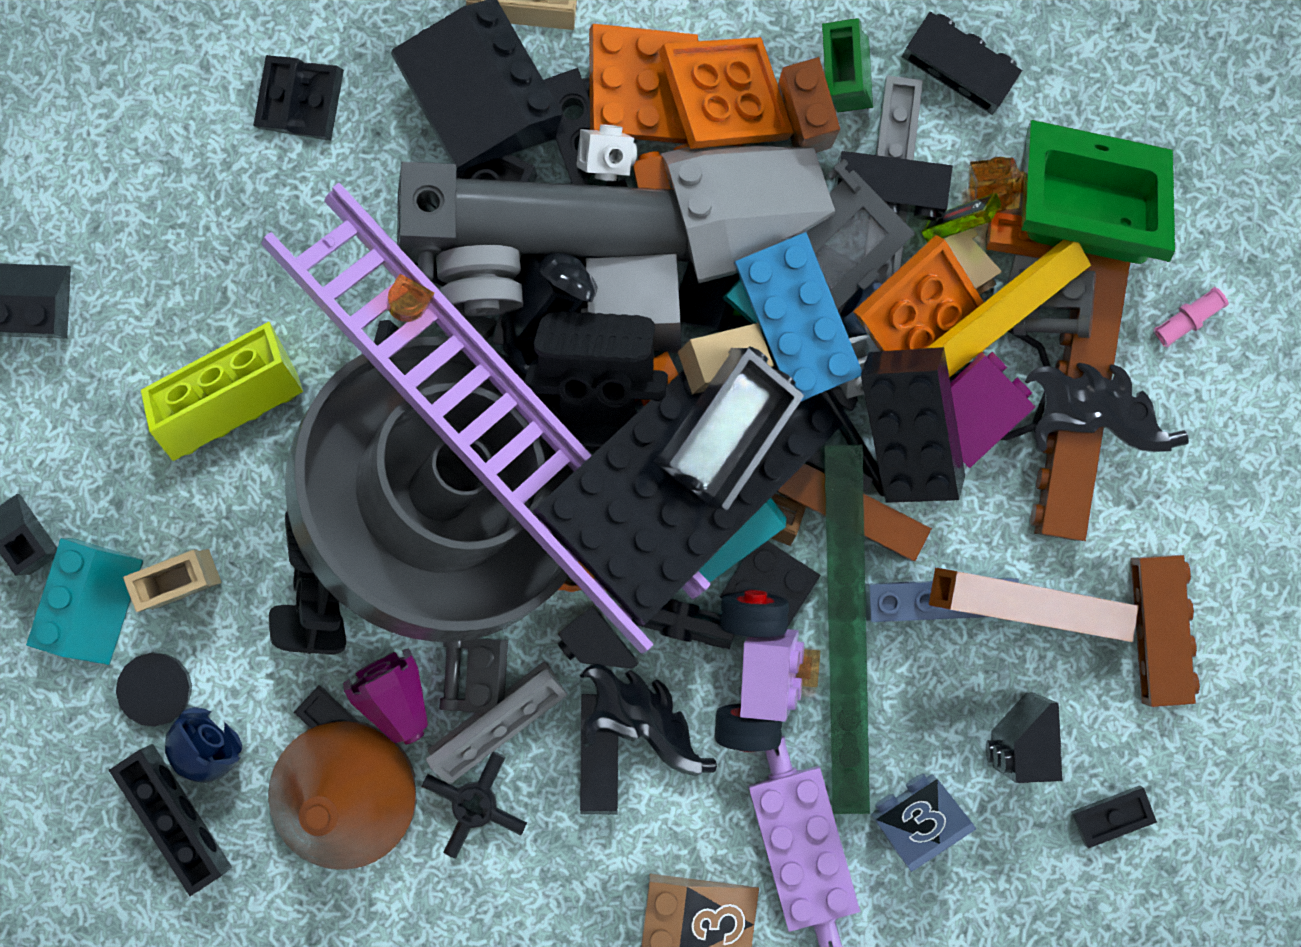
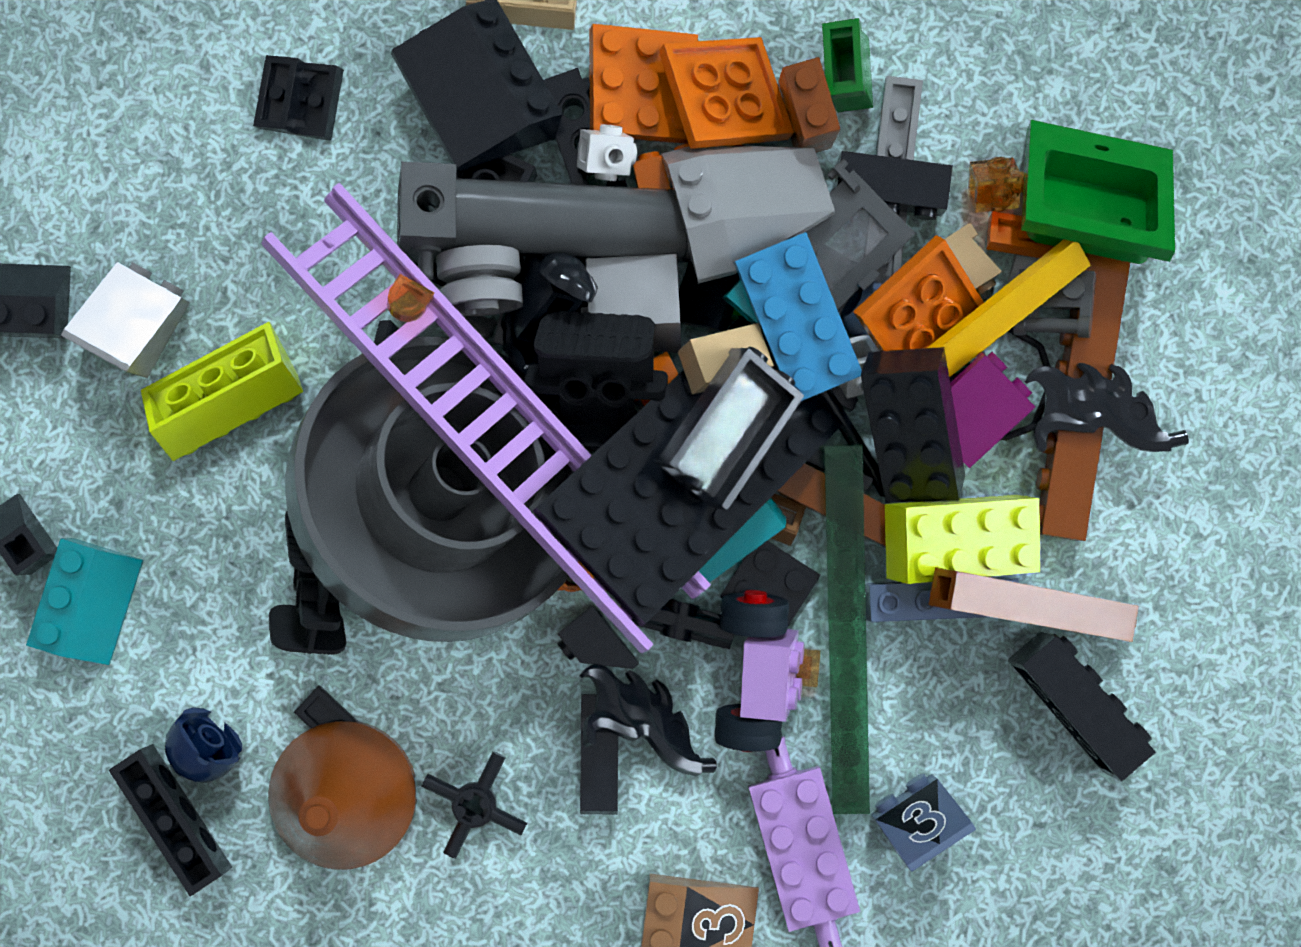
black tile [116,652,192,727] -> none
tan hips [123,549,222,612] -> none
magenta cone [343,648,428,745] -> none
light grey fence [426,661,568,785] -> none
dark grey plate [439,638,508,714] -> none
black brick [901,11,1023,115] -> none
clear neon green tile [921,193,1002,243] -> none
black slope [986,692,1063,783] -> none
black plate [1071,785,1157,849] -> none
dark orange brick [1130,555,1200,707] -> none
bright pink pin [1153,286,1229,348] -> none
none -> slope [61,262,190,378]
none -> neon yellow brick [885,495,1040,584]
none -> black brick [1008,632,1156,782]

